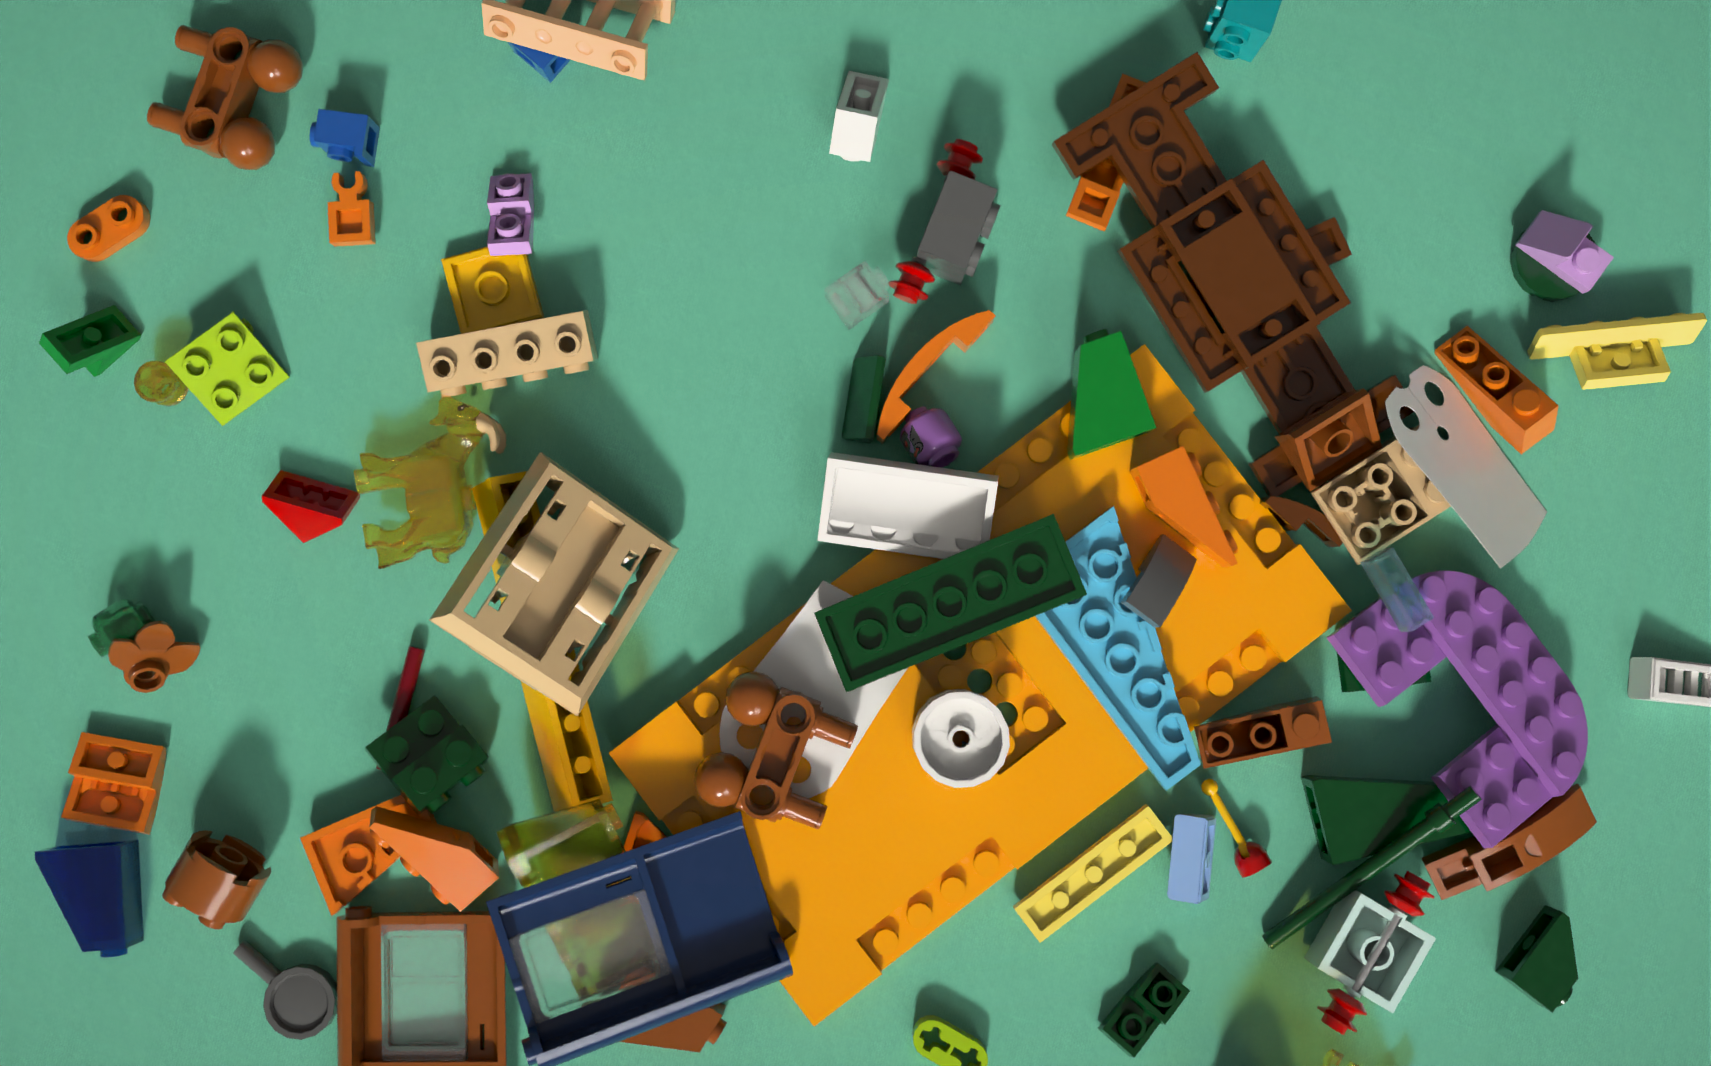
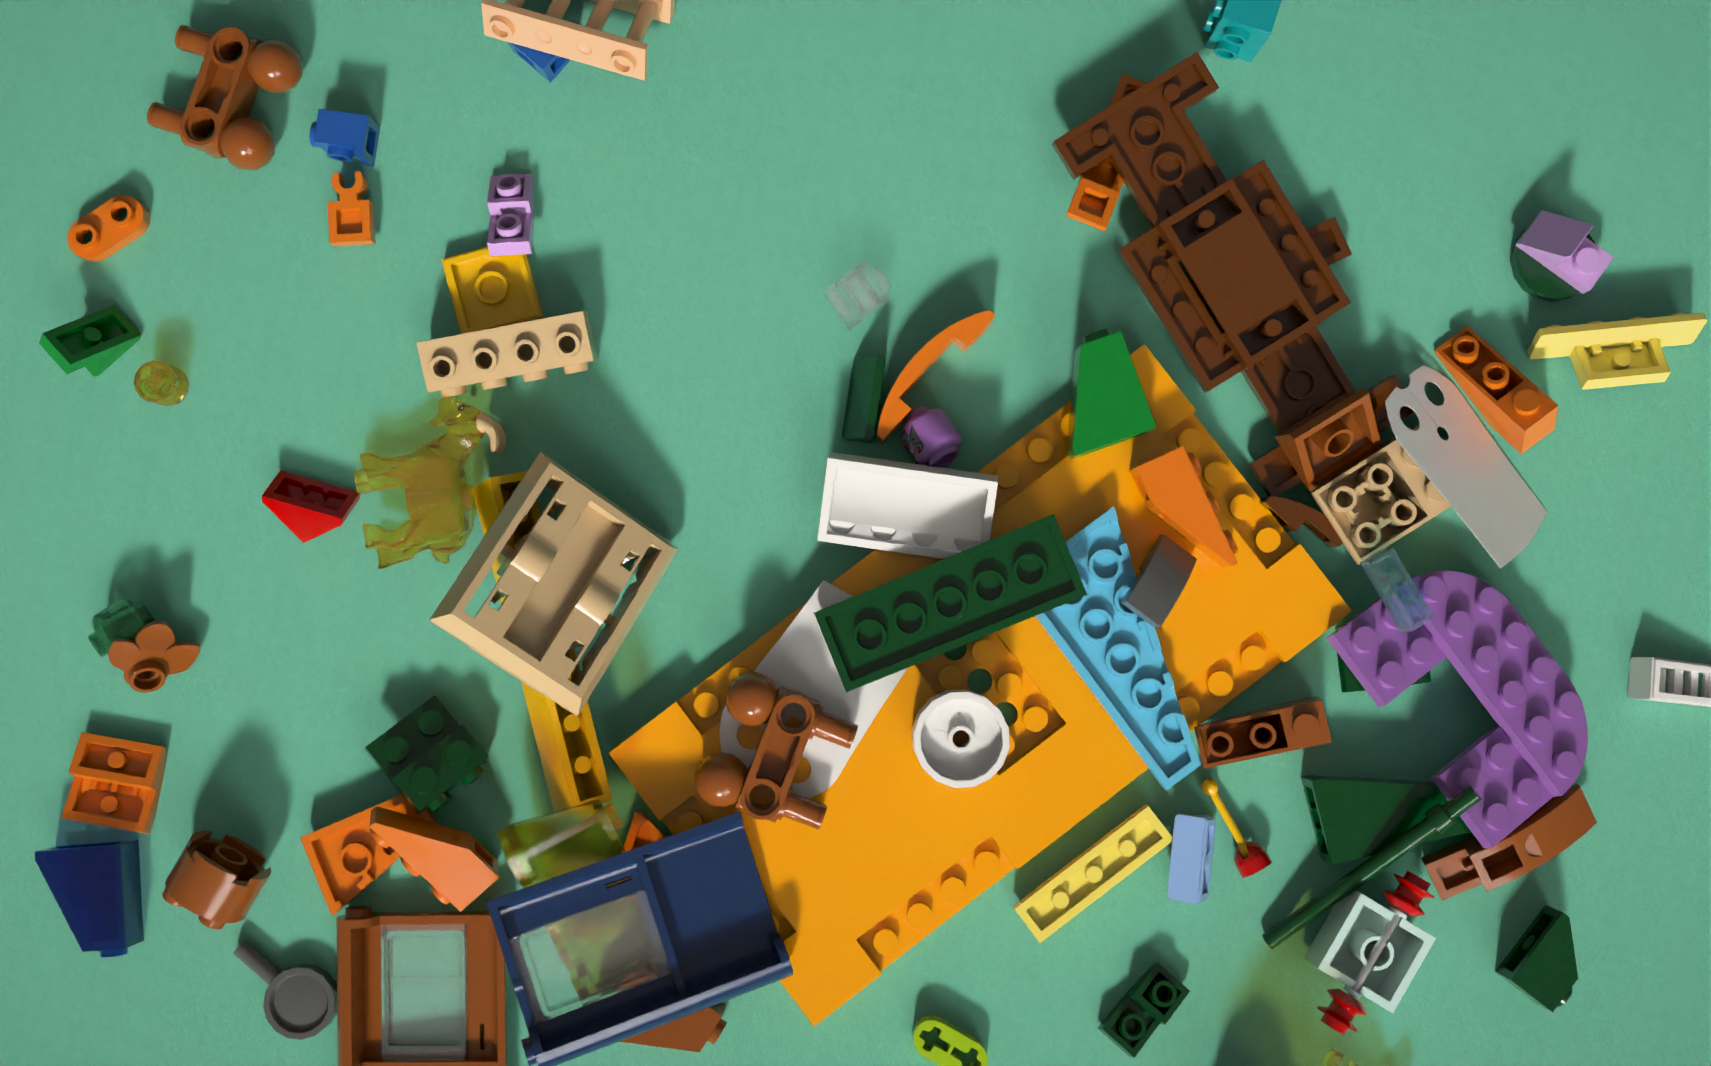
lime hinge [165,311,290,426] -> none
dark red bar [376,646,425,770] -> none
white slope [829,71,889,162] -> none
dark grey brick [888,139,1001,304] -> none

